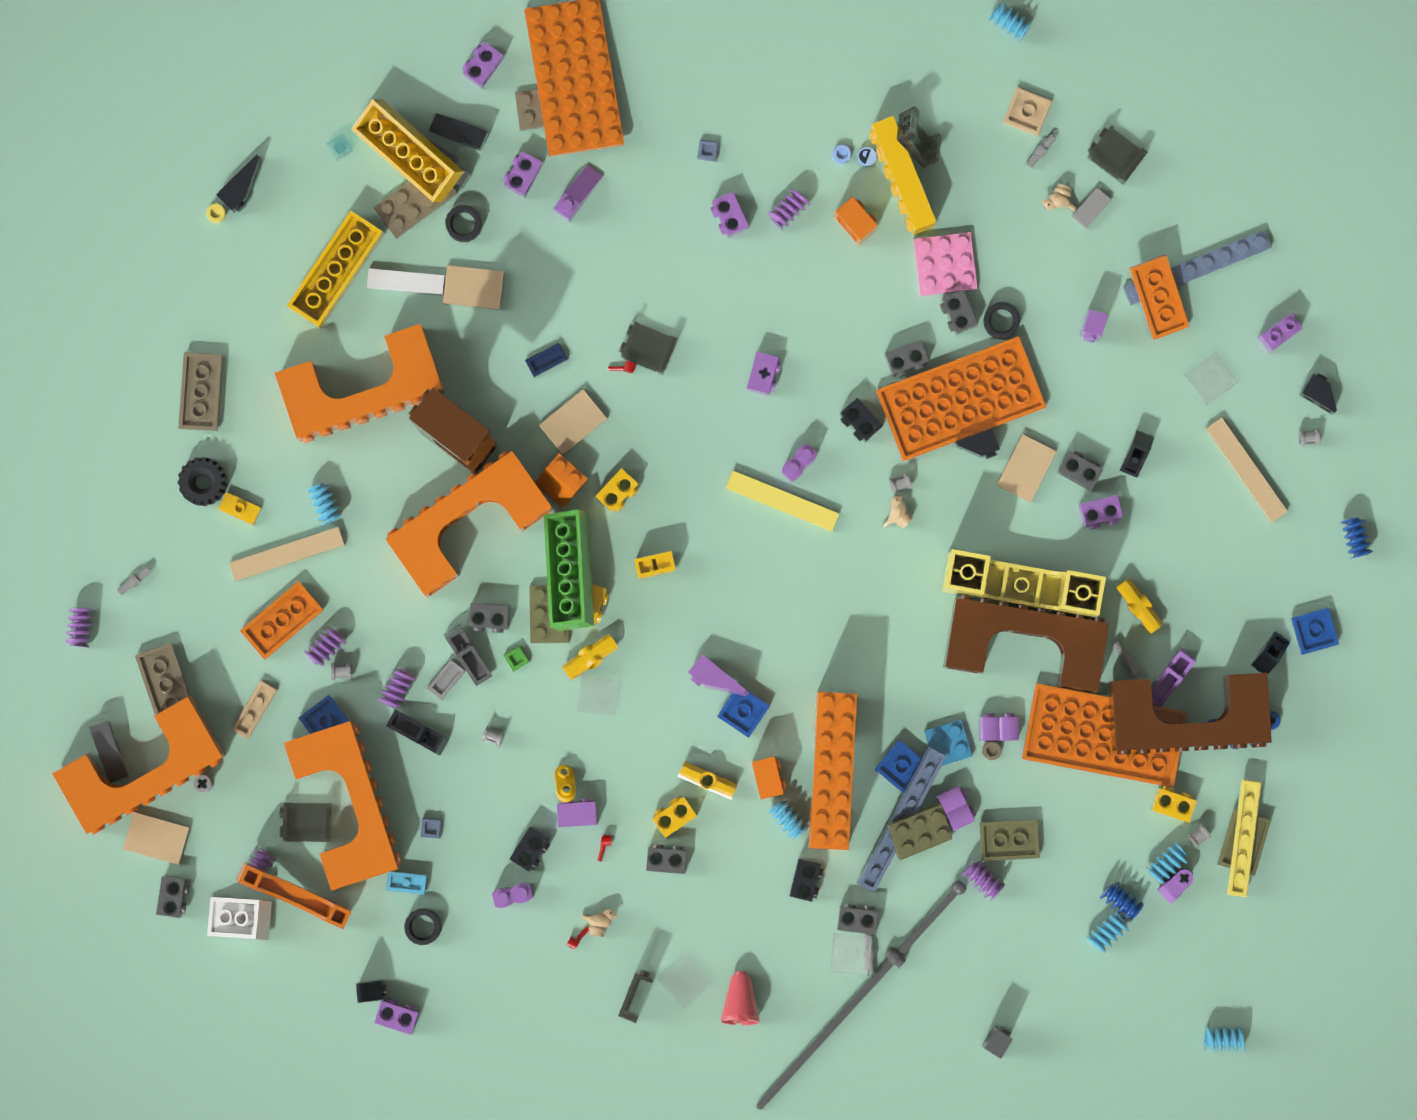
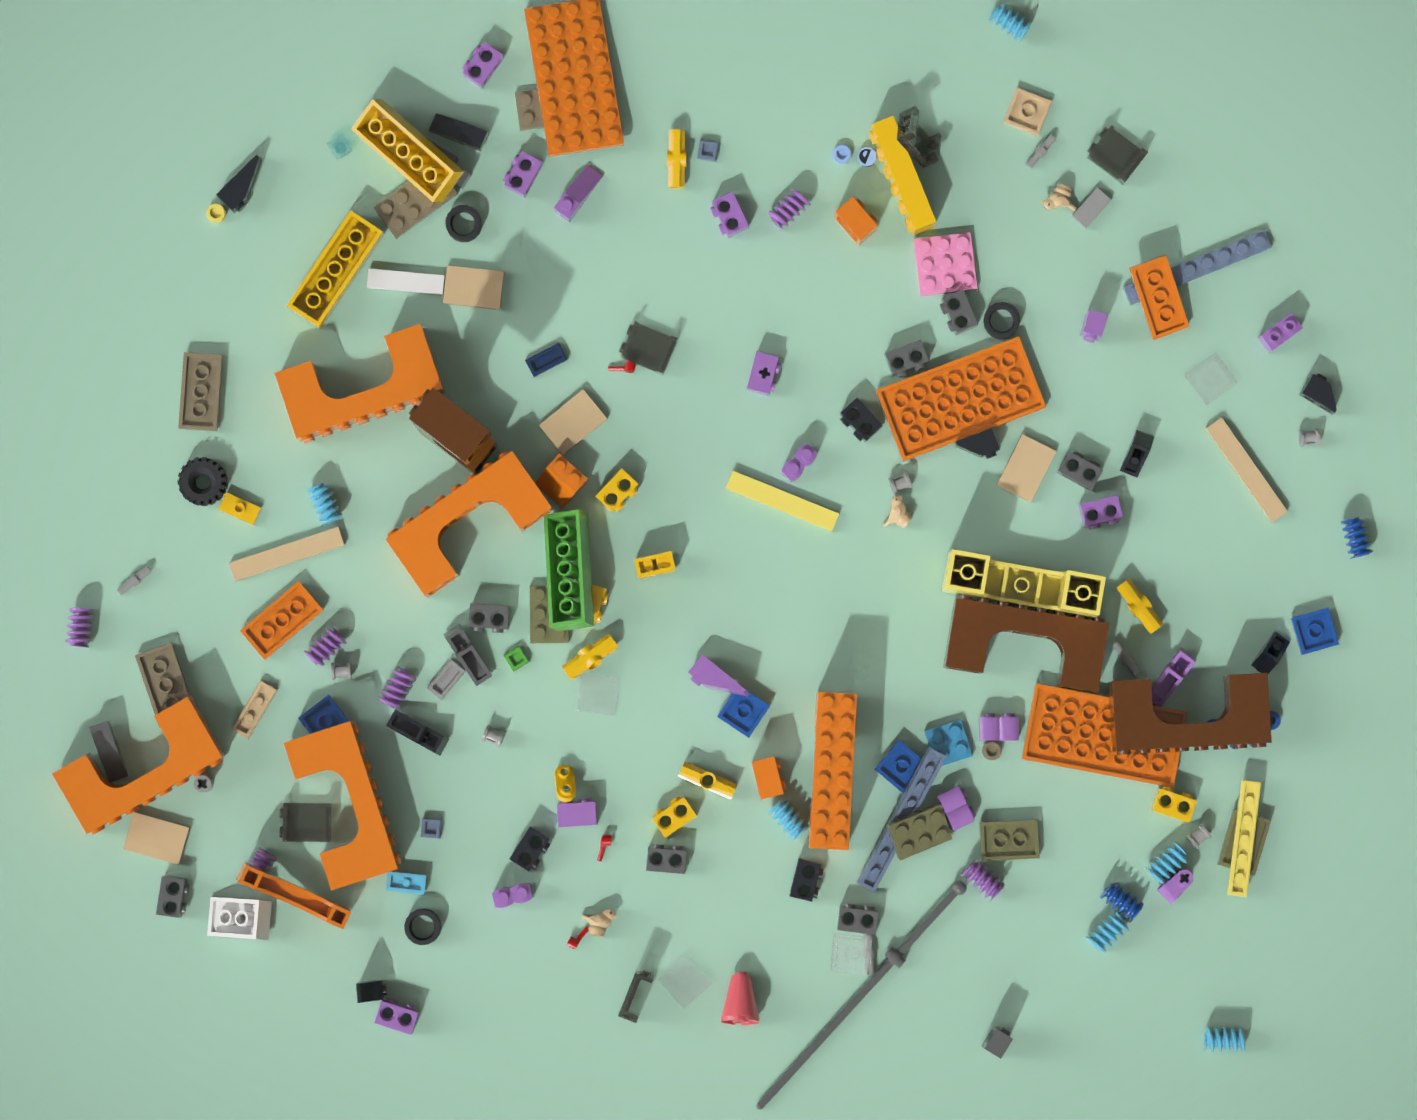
none -> yellow piece [667,129,686,189]

